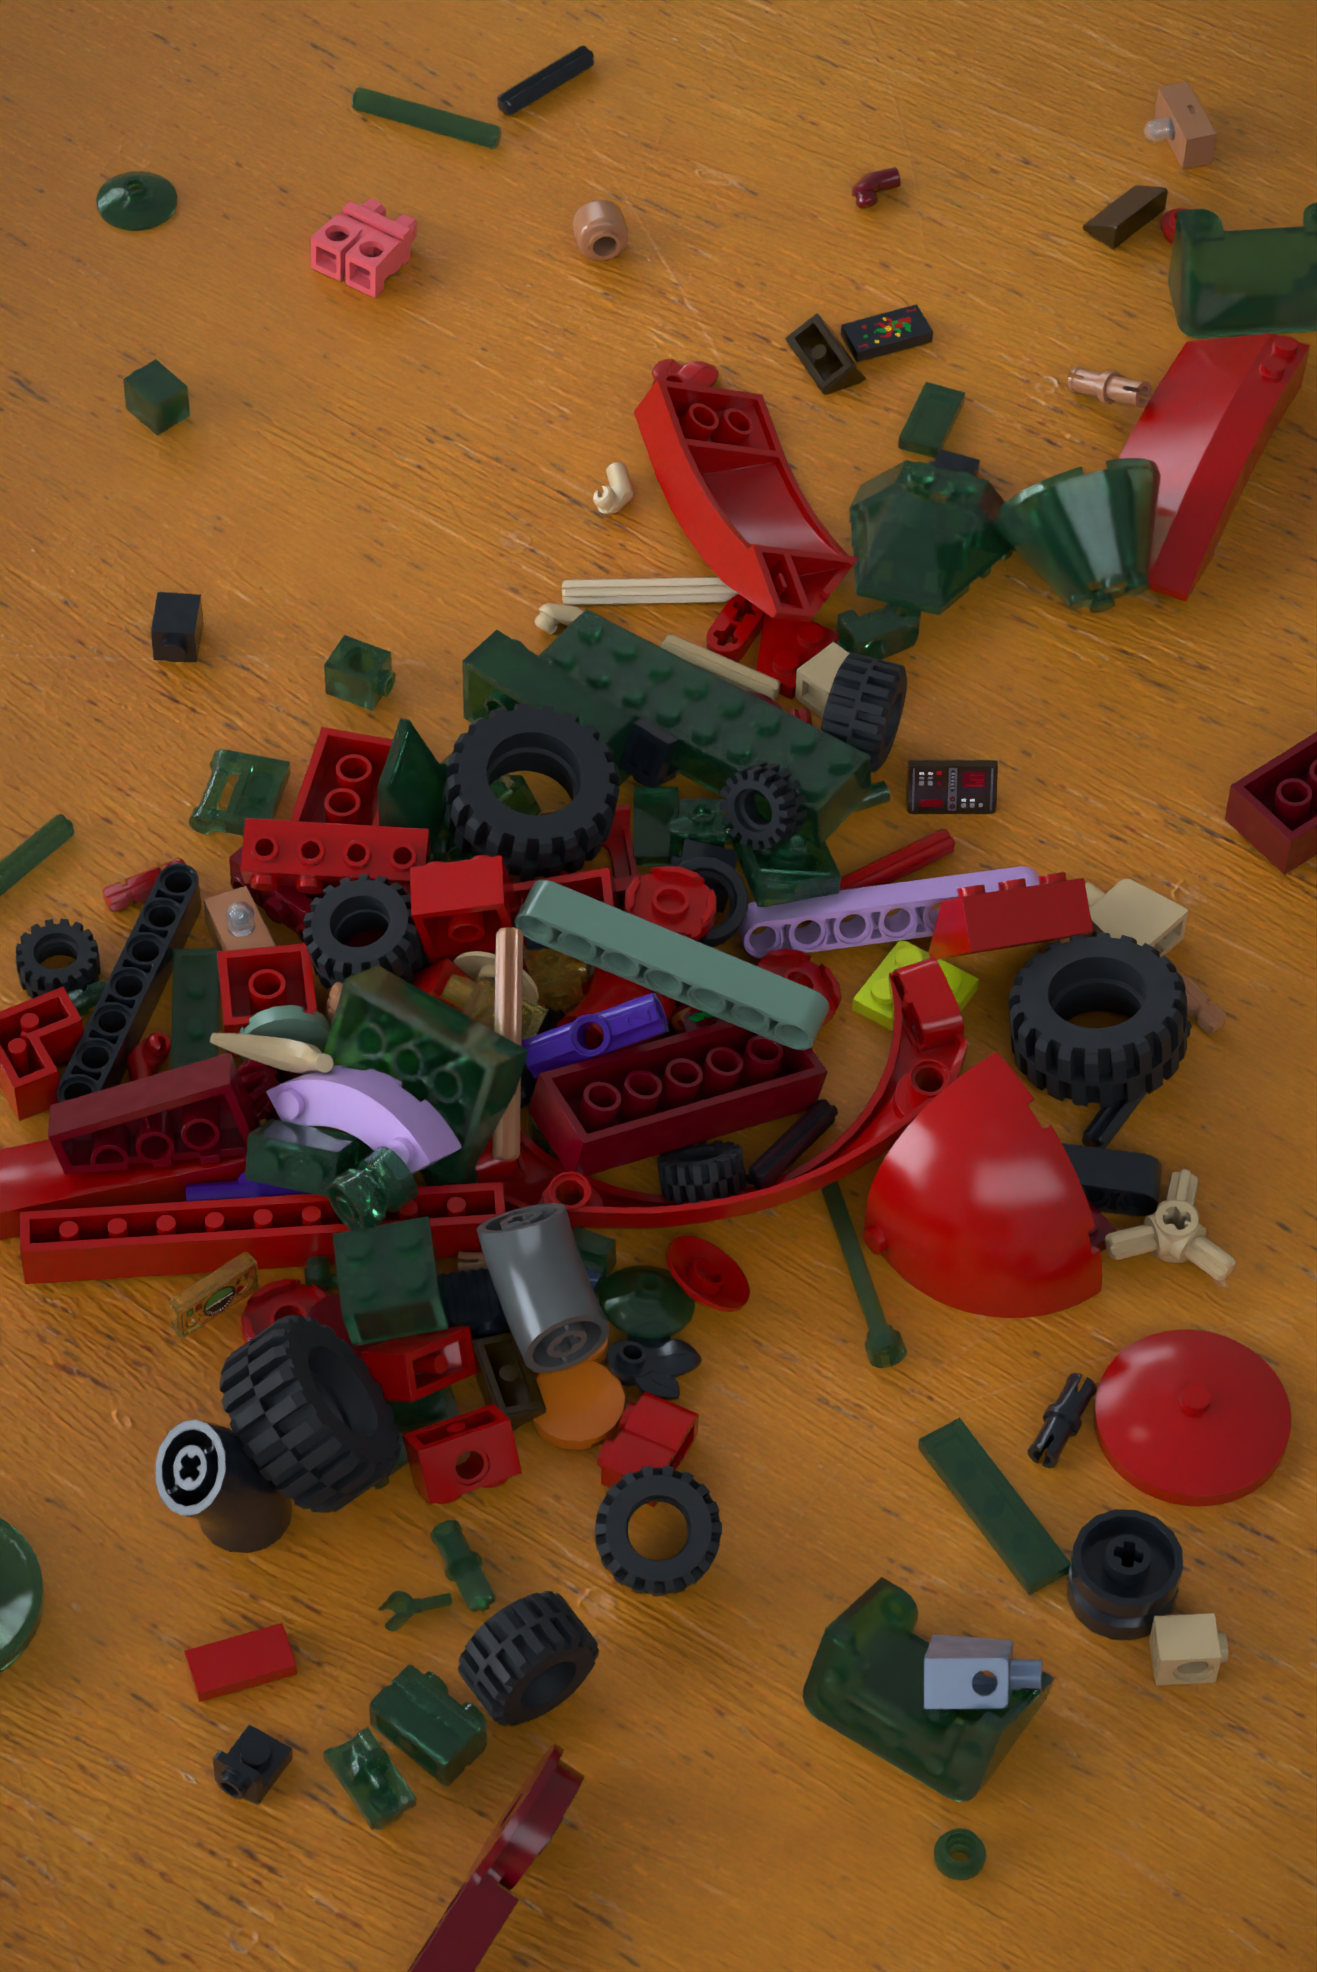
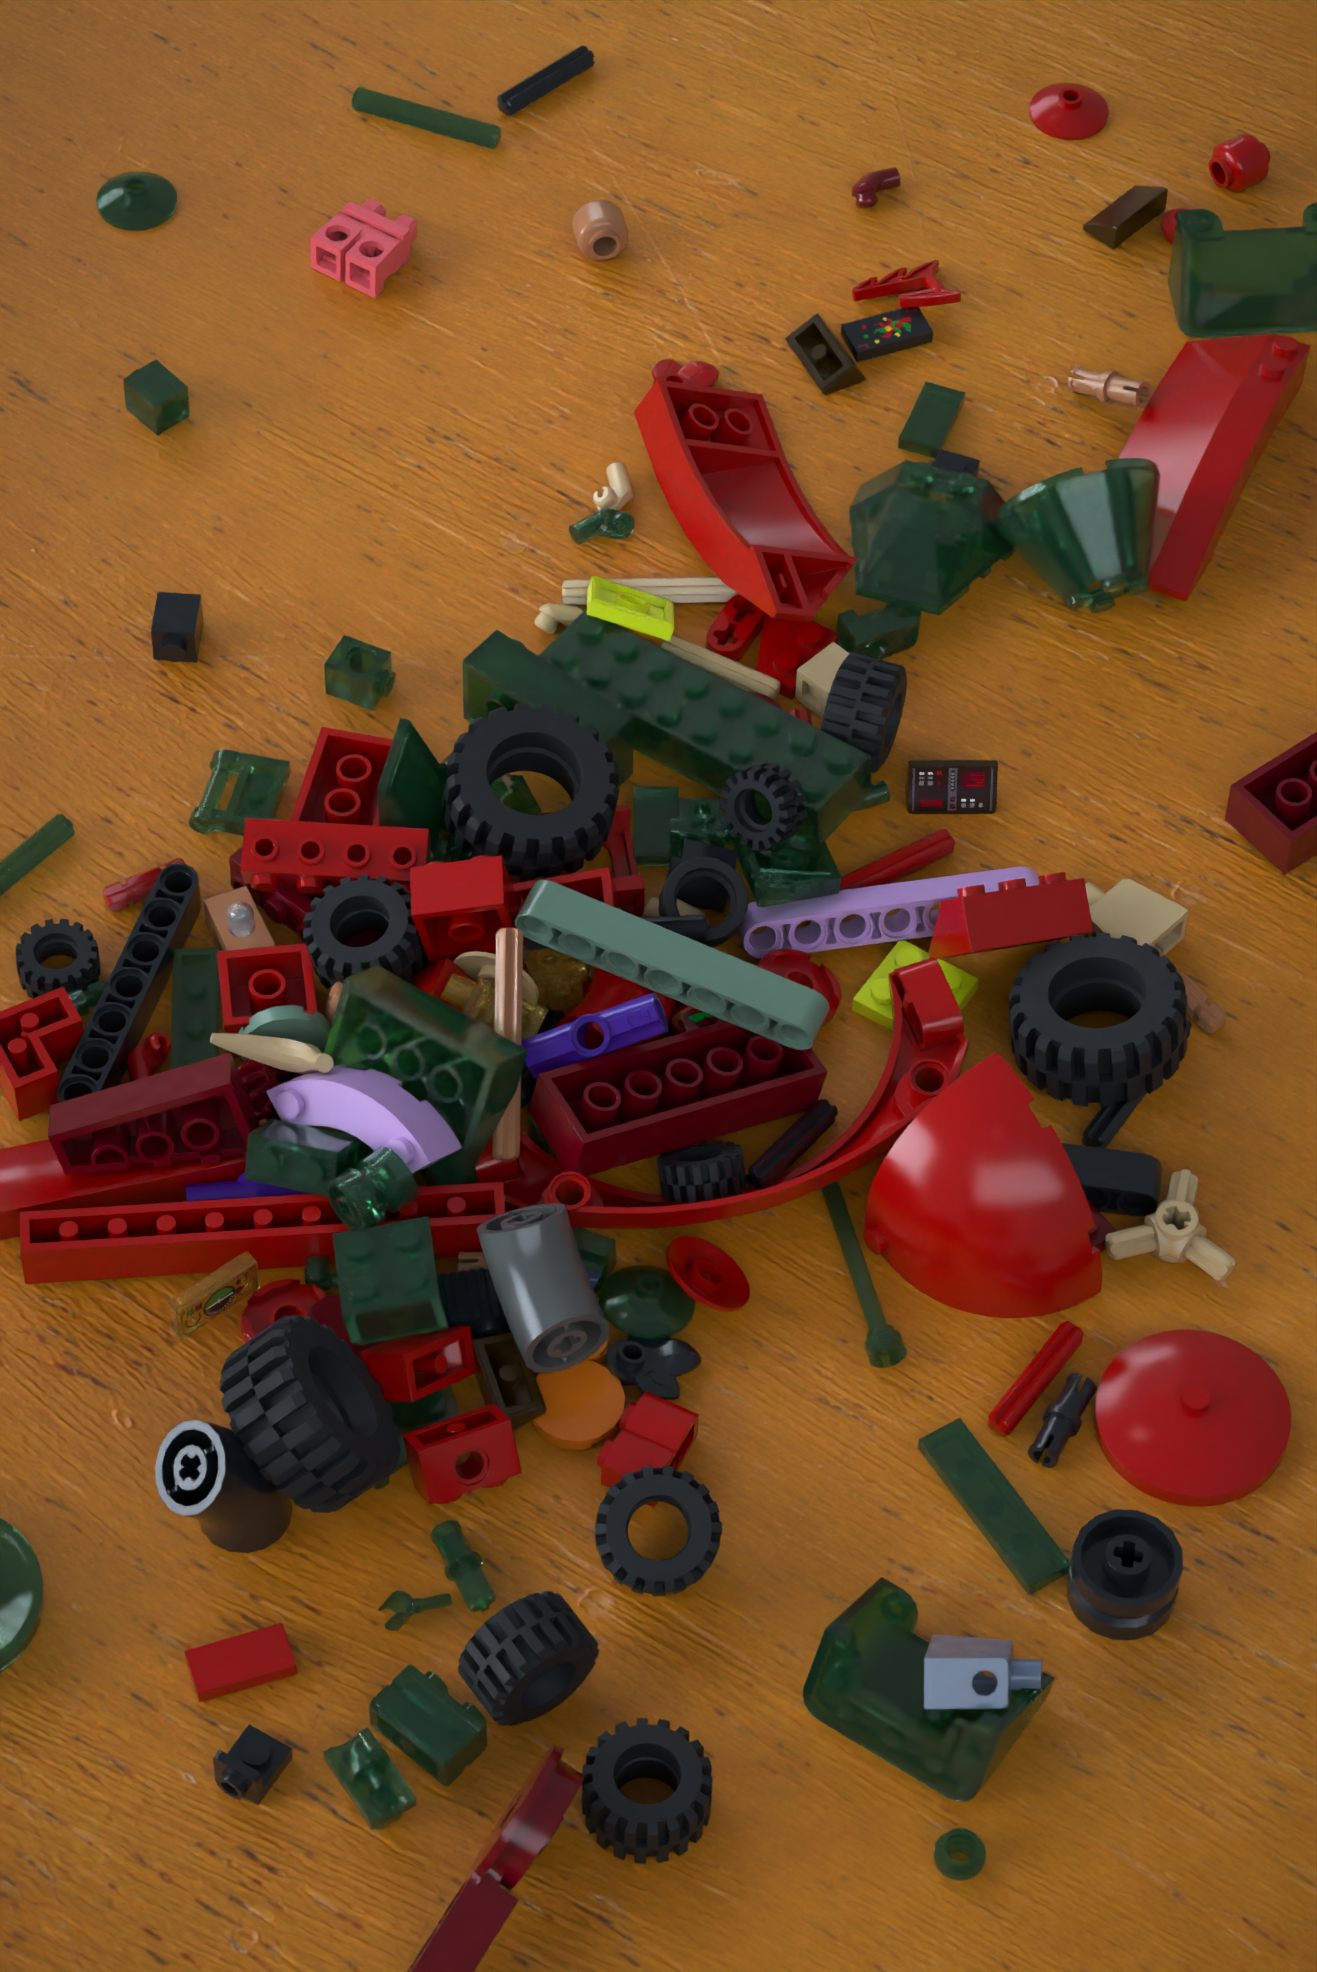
black bracket [618,718,679,789] -> none
red tile [624,866,716,941] -> none
nougat piece [1144,81,1216,169] -> none
tan brick [1149,1613,1228,1686] -> none
none -> clear green arm [569,508,635,545]
none -> black tyre [582,1718,713,1864]
none -> neon yellow tile [587,576,675,642]
none -> red piece [852,260,961,308]
none -> red axle [987,1321,1084,1436]
none -> red dish [1030,83,1109,140]
none -> red head [1209,134,1270,193]

